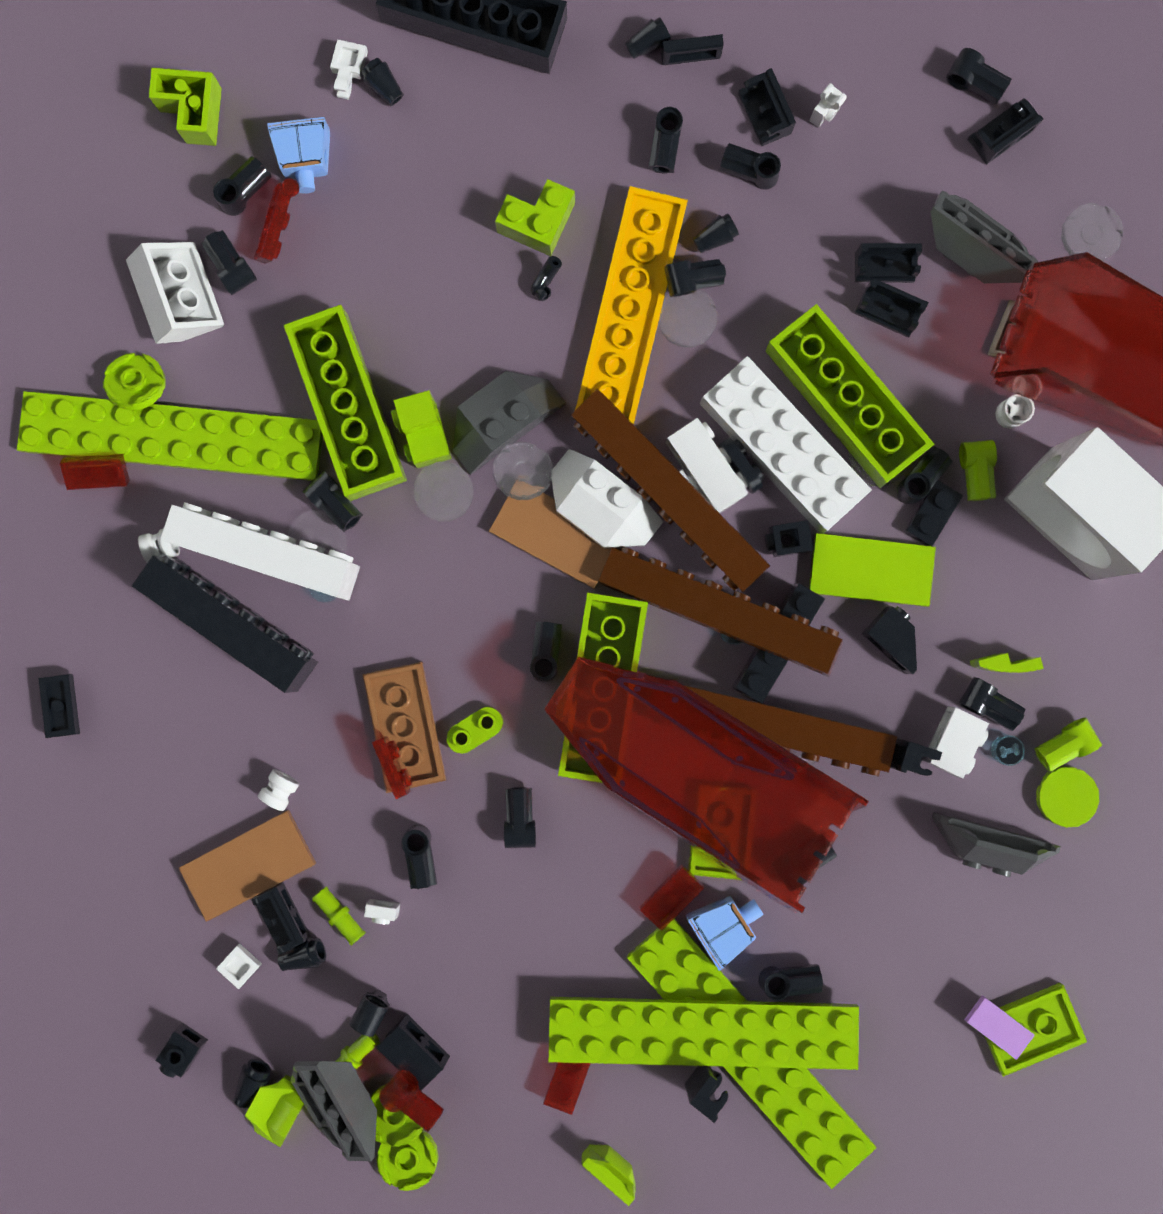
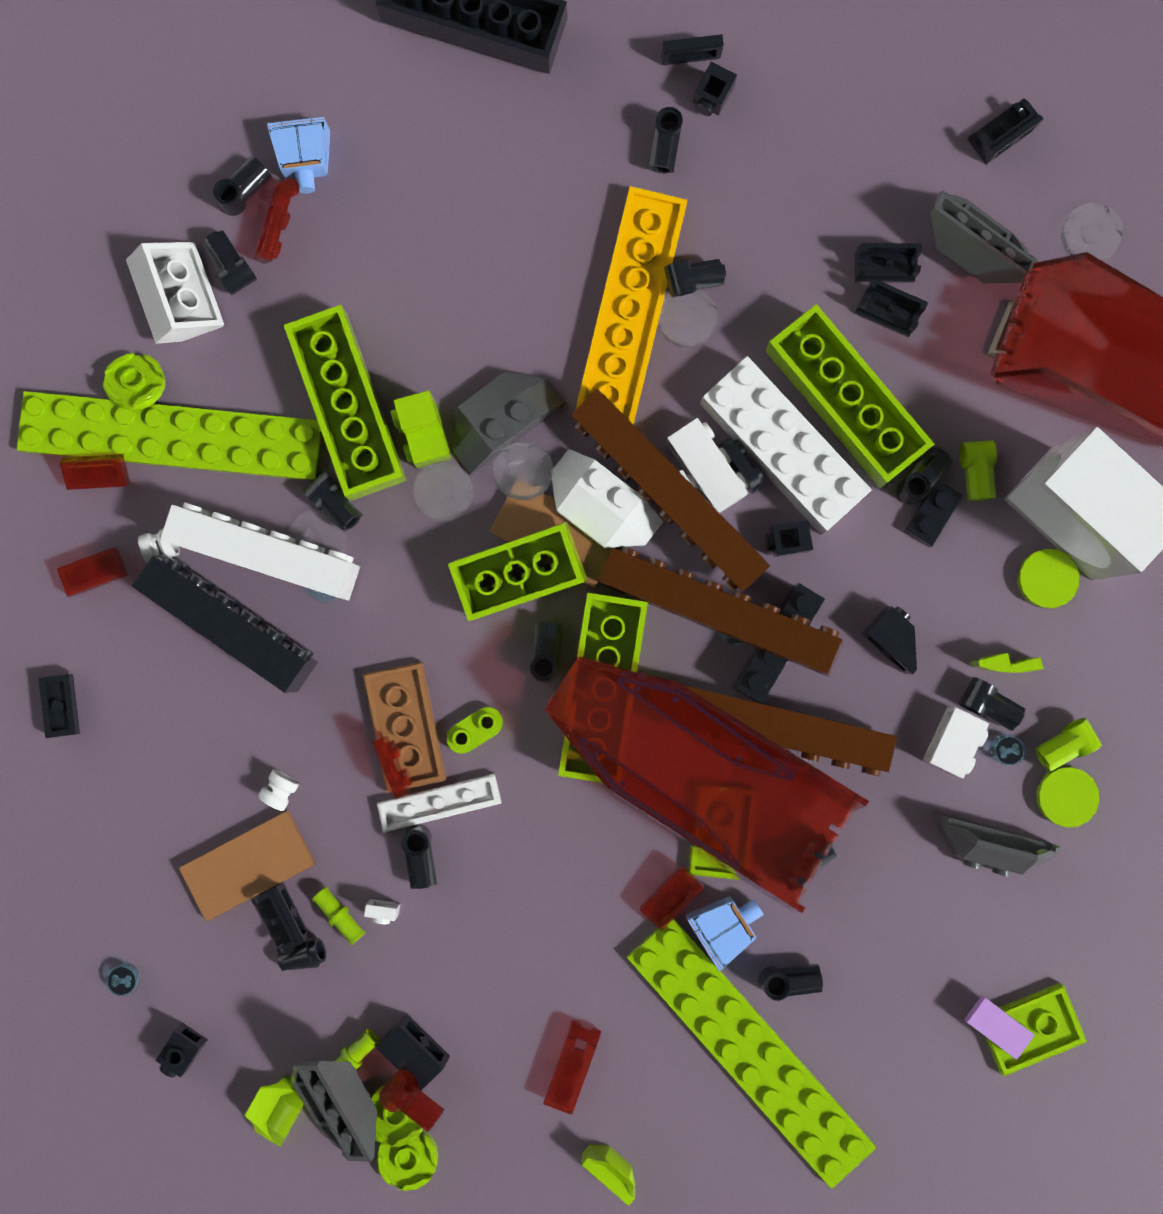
lime brick [149,68,222,146] -> none
white plate [216,944,262,989] -> none
black cone [233,1059,271,1108] -> none
white plate [330,39,368,100] -> none
black piece [349,989,390,1037] -> none
black cone [361,58,404,106] -> none
lime brick [495,179,575,256] -> none
black piece [504,787,536,848] -> none
black arm [531,256,562,301] -> none
lime plate [548,996,859,1070] -> none
black cone [625,17,671,59] -> none
black hinge [684,1066,728,1123] -> none
black cone [693,213,739,253] -> none
black piece [720,143,781,190] -> none
black hinge [738,68,796,146] -> none
white plate [809,83,847,128] -> none
lime tile [809,533,936,607] -> none
black hinge [890,738,942,776] -> none
black piece [946,48,1012,104] -> none
white wheel [995,393,1035,429] -> none
none -> clear red plate [57,547,128,597]
none -> tile [106,963,140,996]
none -> white tile [376,773,502,833]
none -> lime brick [448,522,587,622]
none -> black brick [692,61,737,116]
none -> lime tile [1017,549,1080,609]

